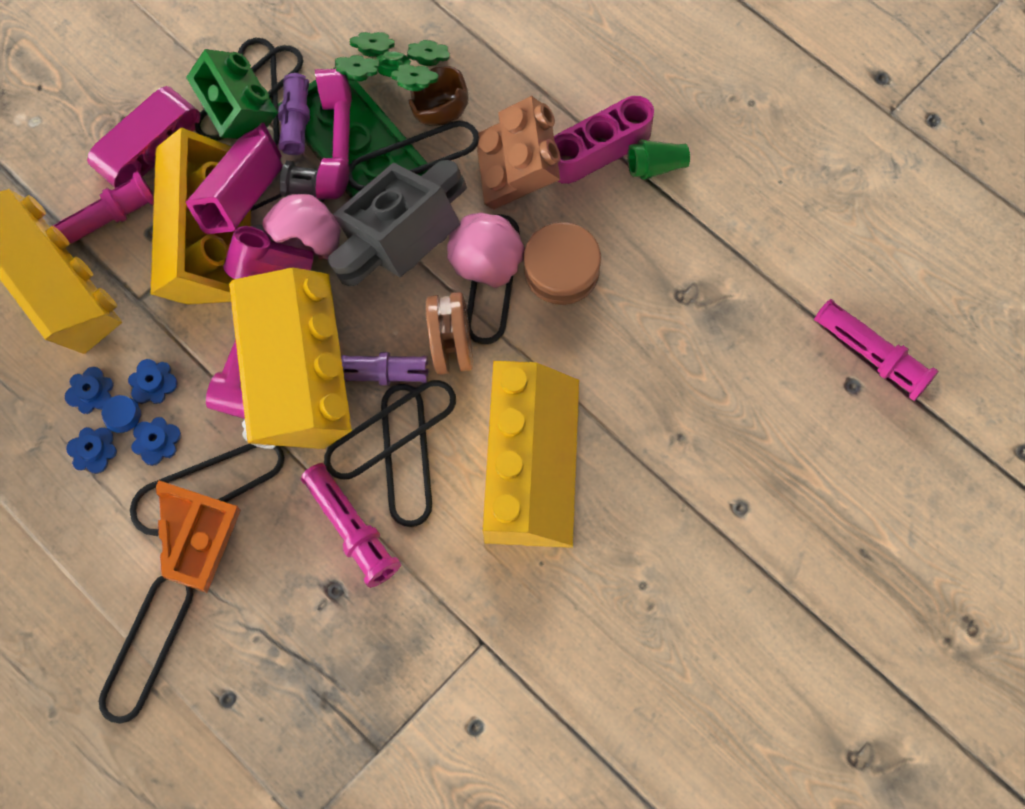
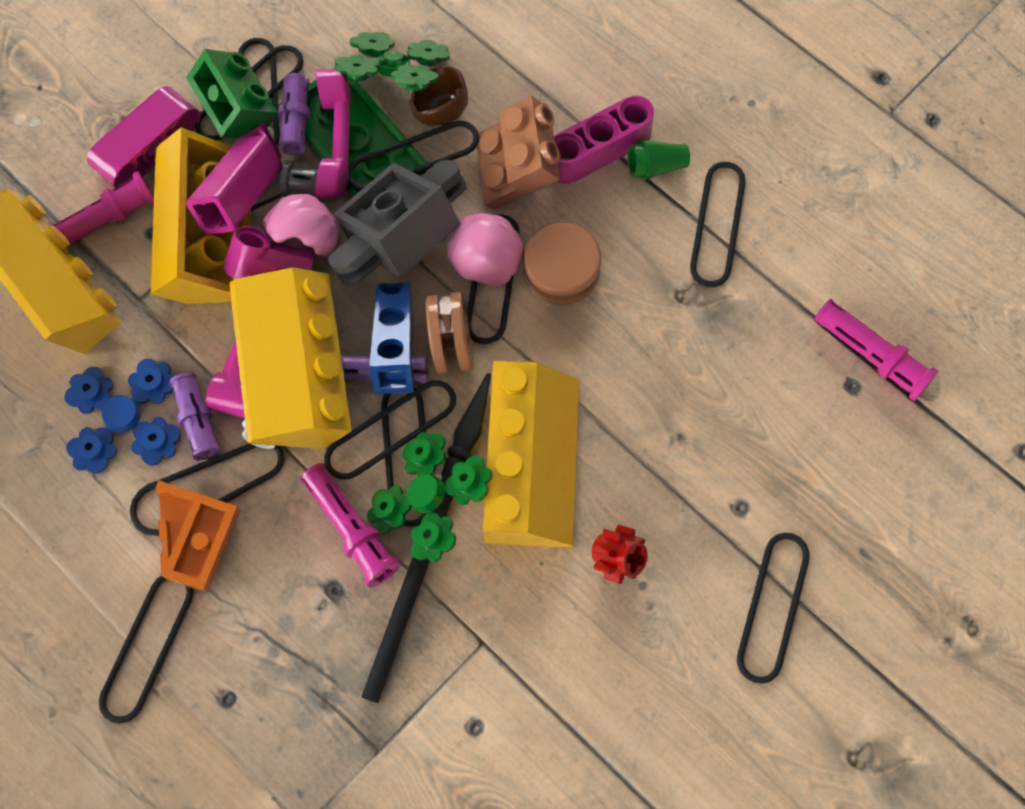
none -> medium lavender pin [169,372,221,461]
none -> black piece [361,373,491,703]
none -> green plant [367,432,493,562]
none -> blue leg [369,282,414,395]
none -> red gear [592,524,648,584]
none -> black piece [690,162,746,287]
none -> black piece [737,532,810,684]

